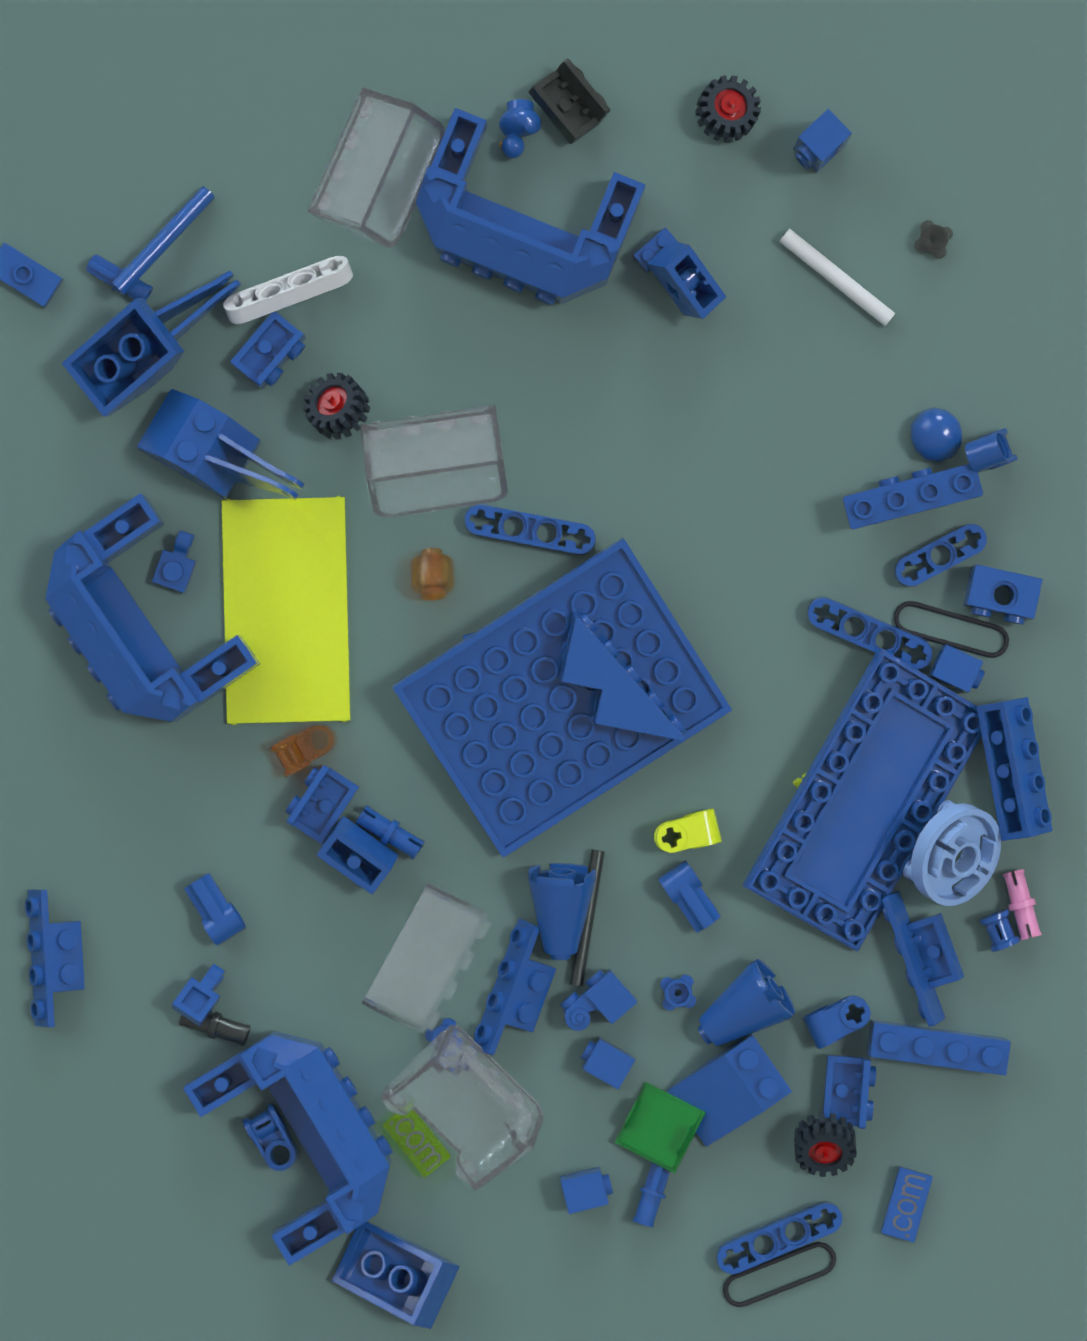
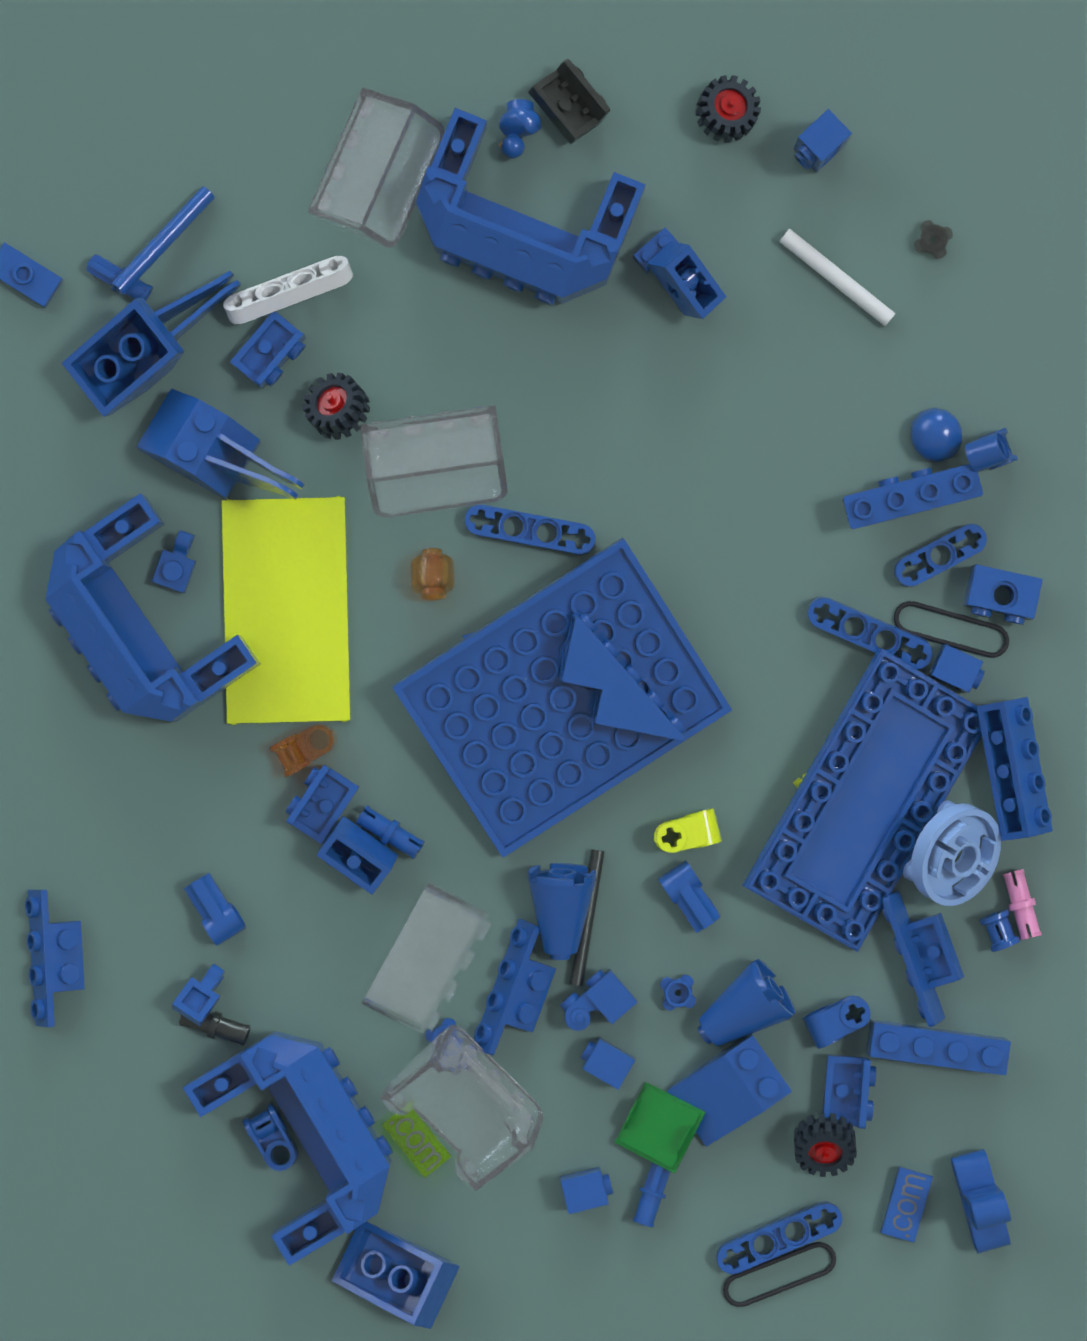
none -> blue beam [951,1149,1011,1254]

